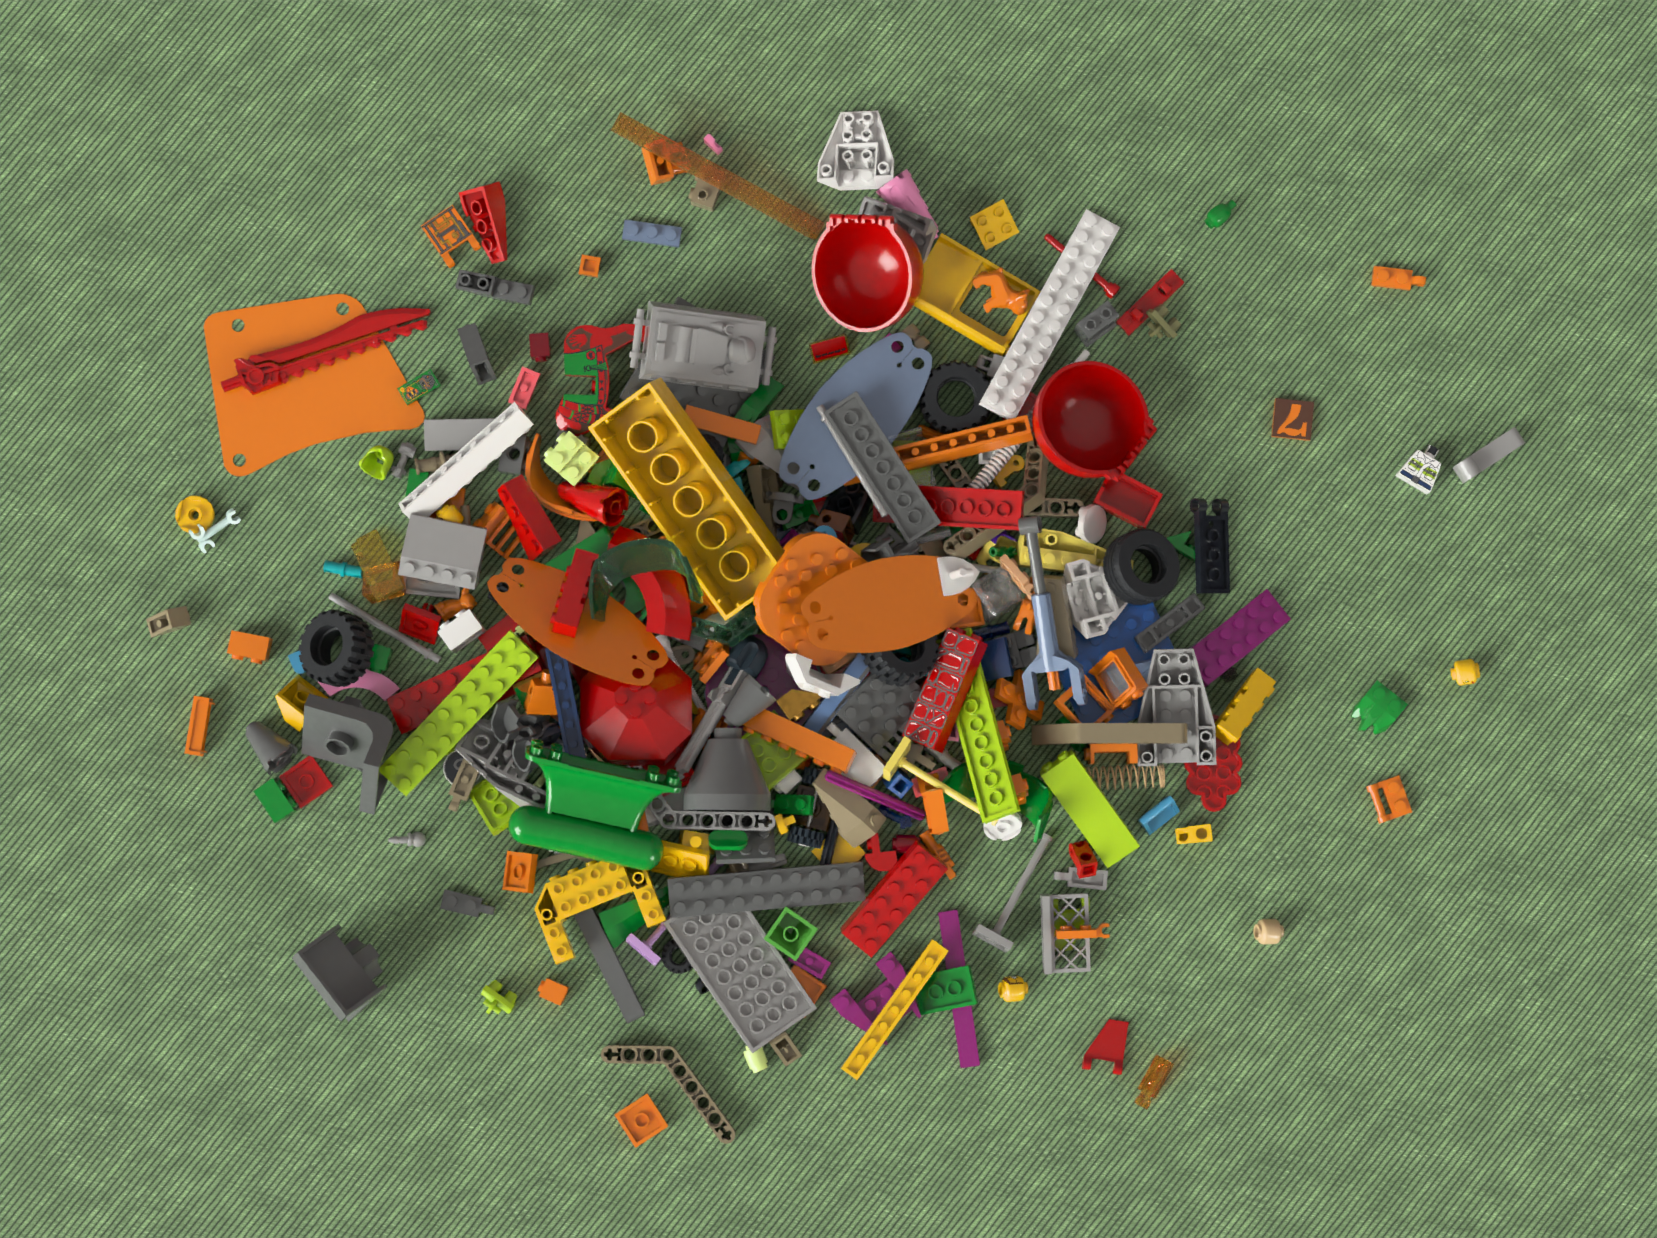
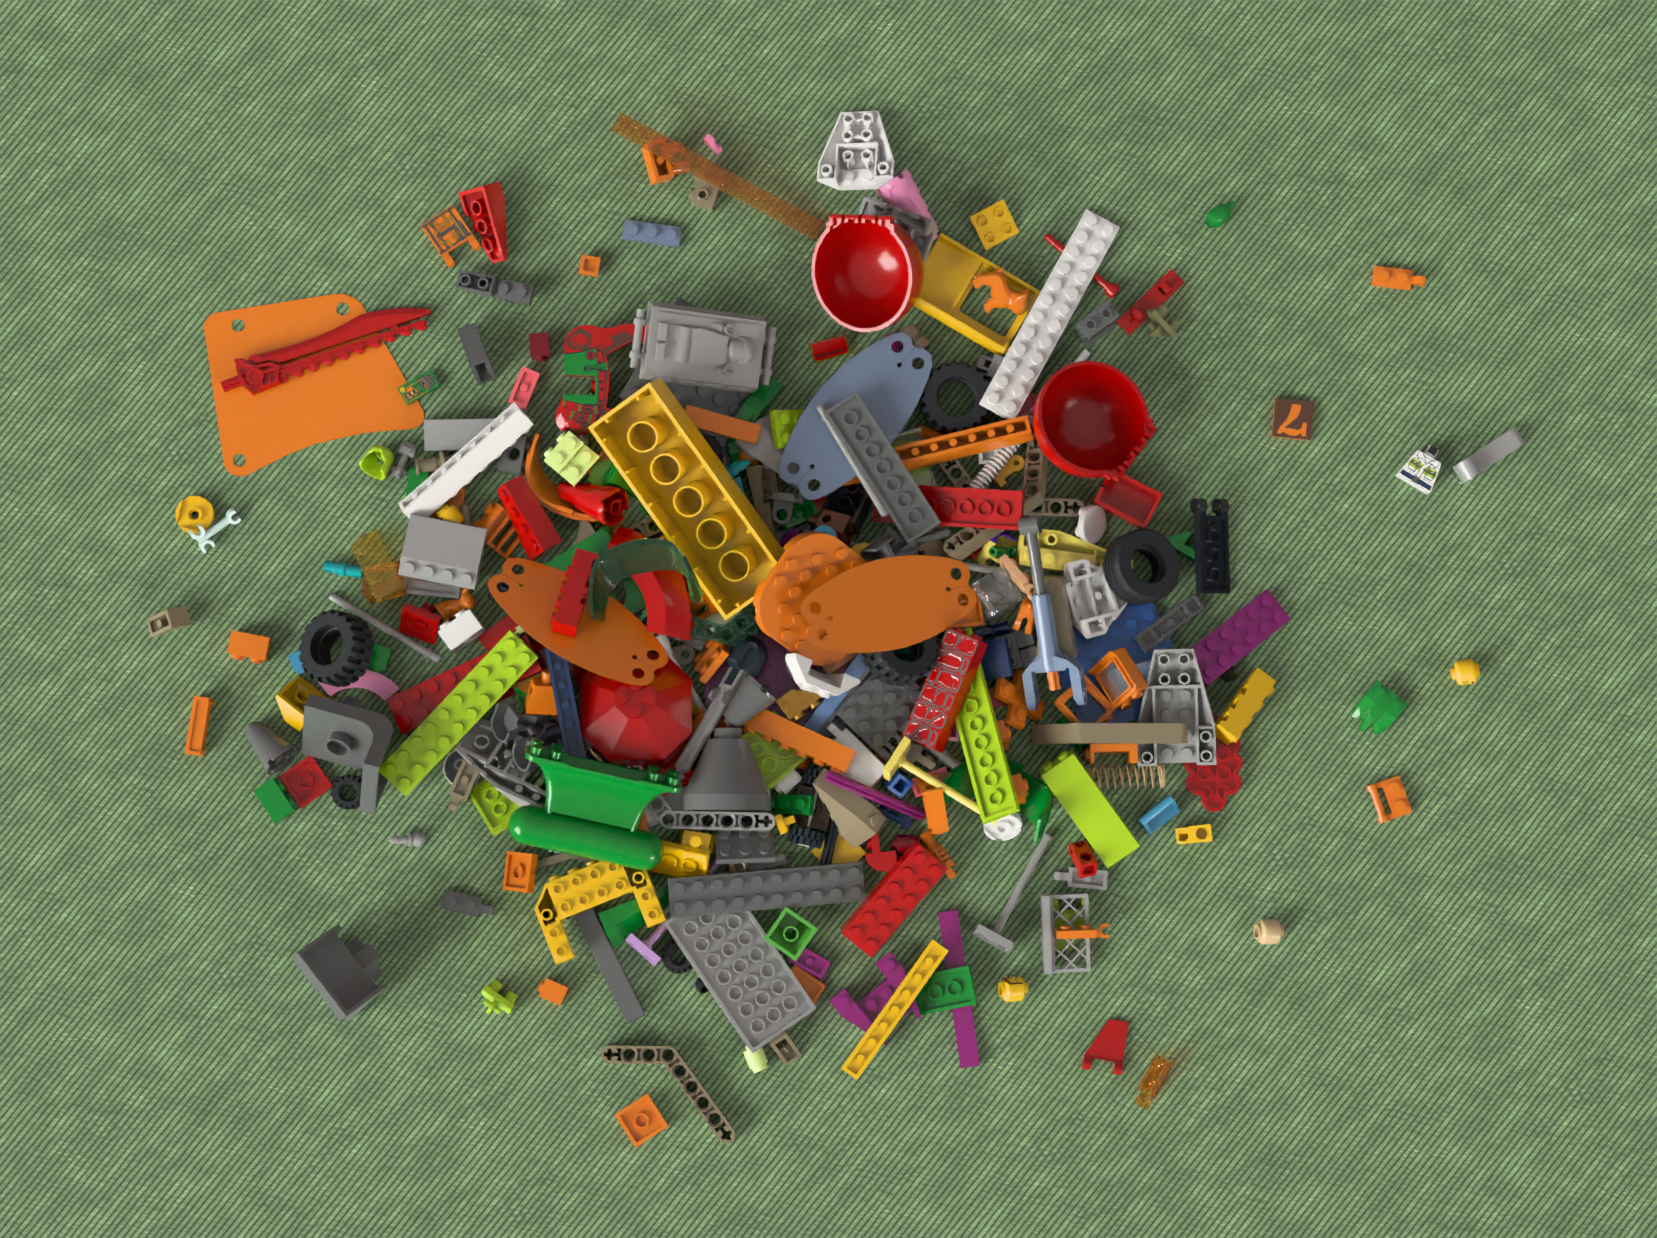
green tile [708,830,748,850] -> none
white shield [937,557,980,596] -> none
none -> black tyre [331,774,362,810]

